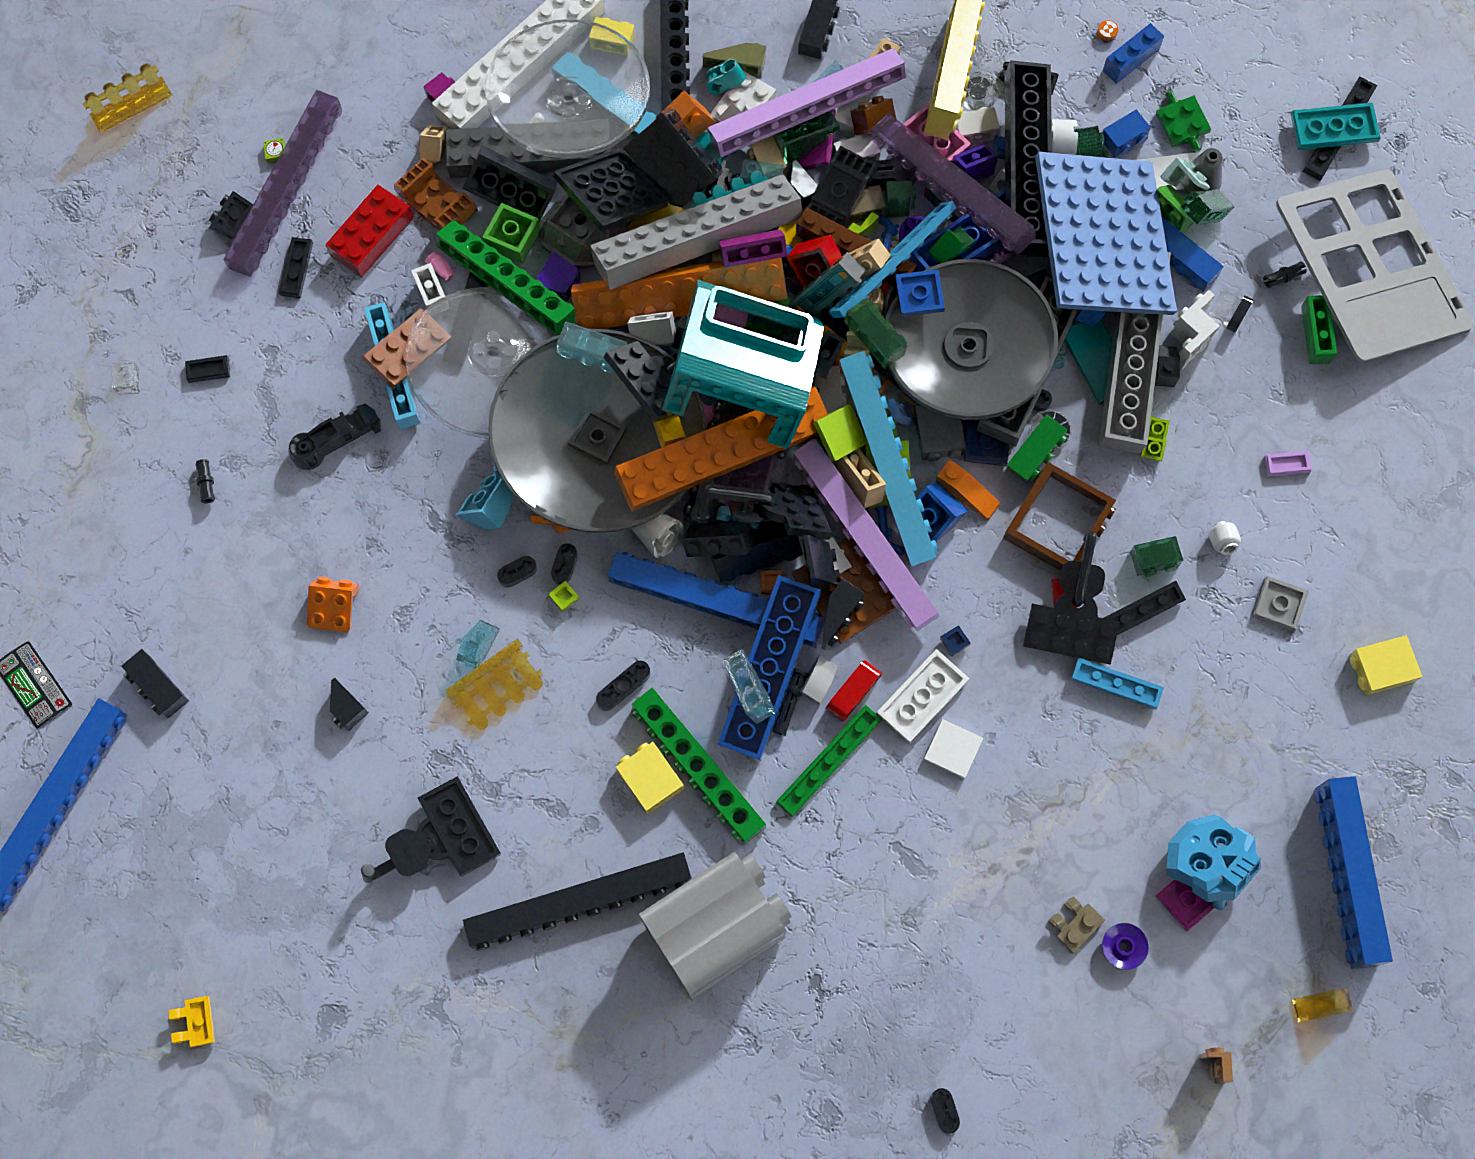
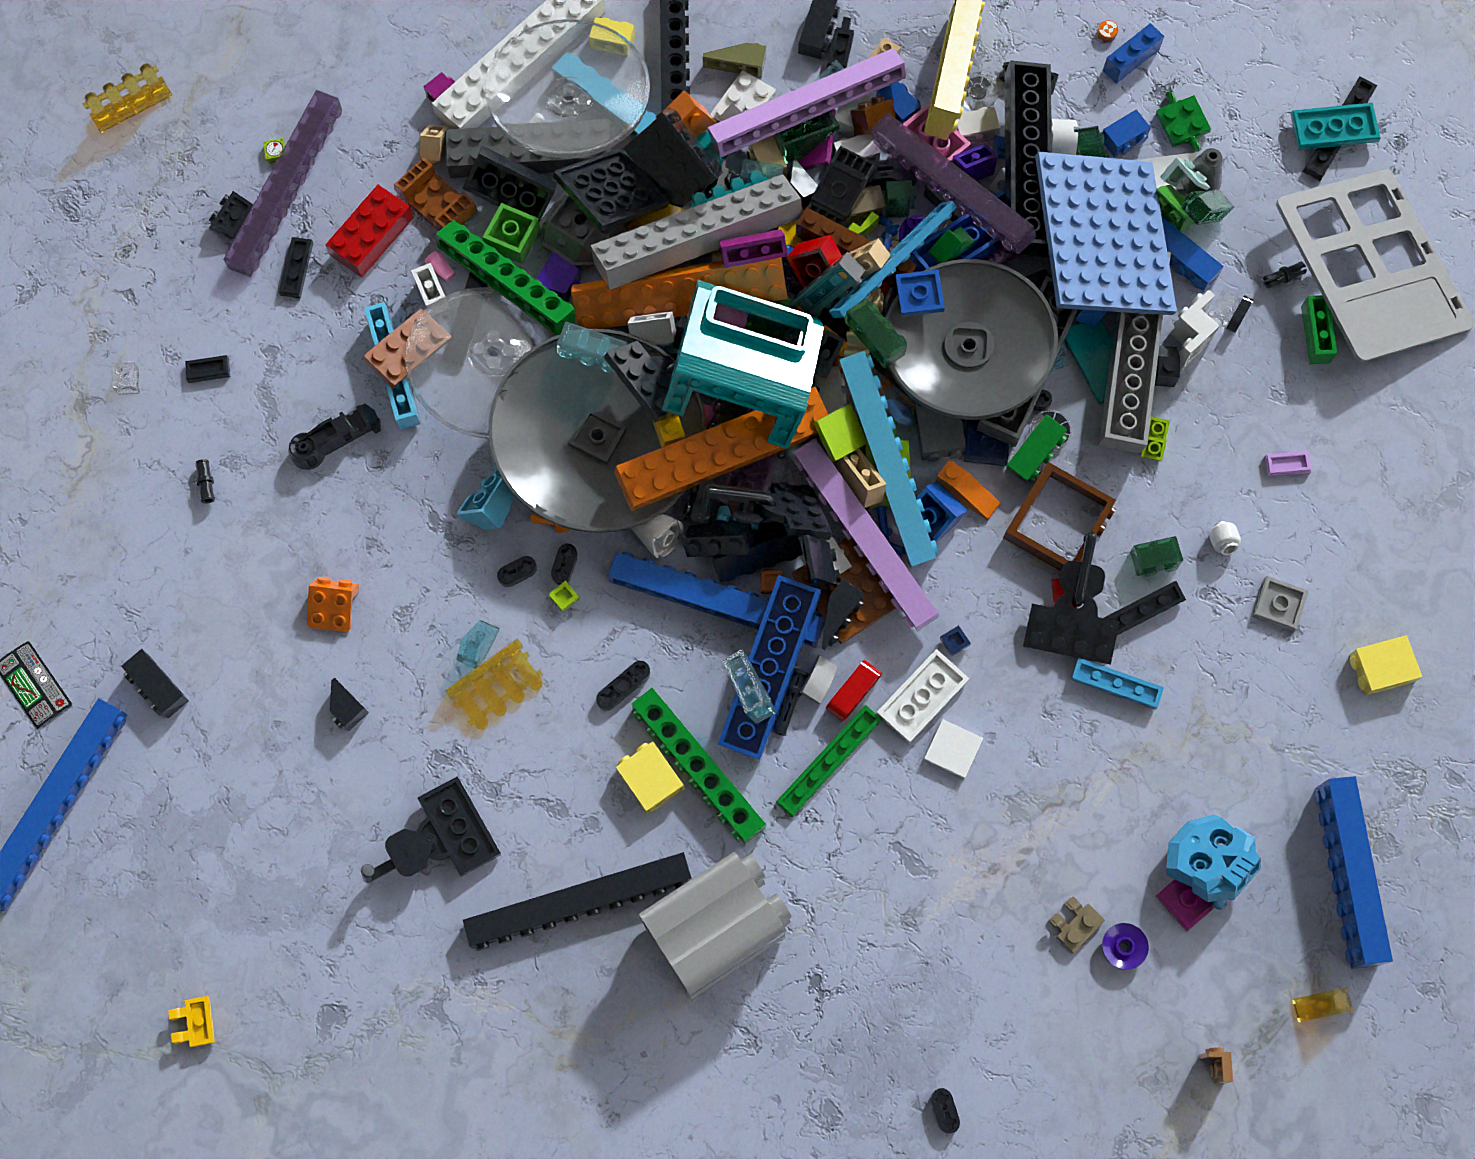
teal piece [706,59,746,95] -> none
none -> black hinge [827,17,854,70]
none -> blue brick [876,81,921,127]

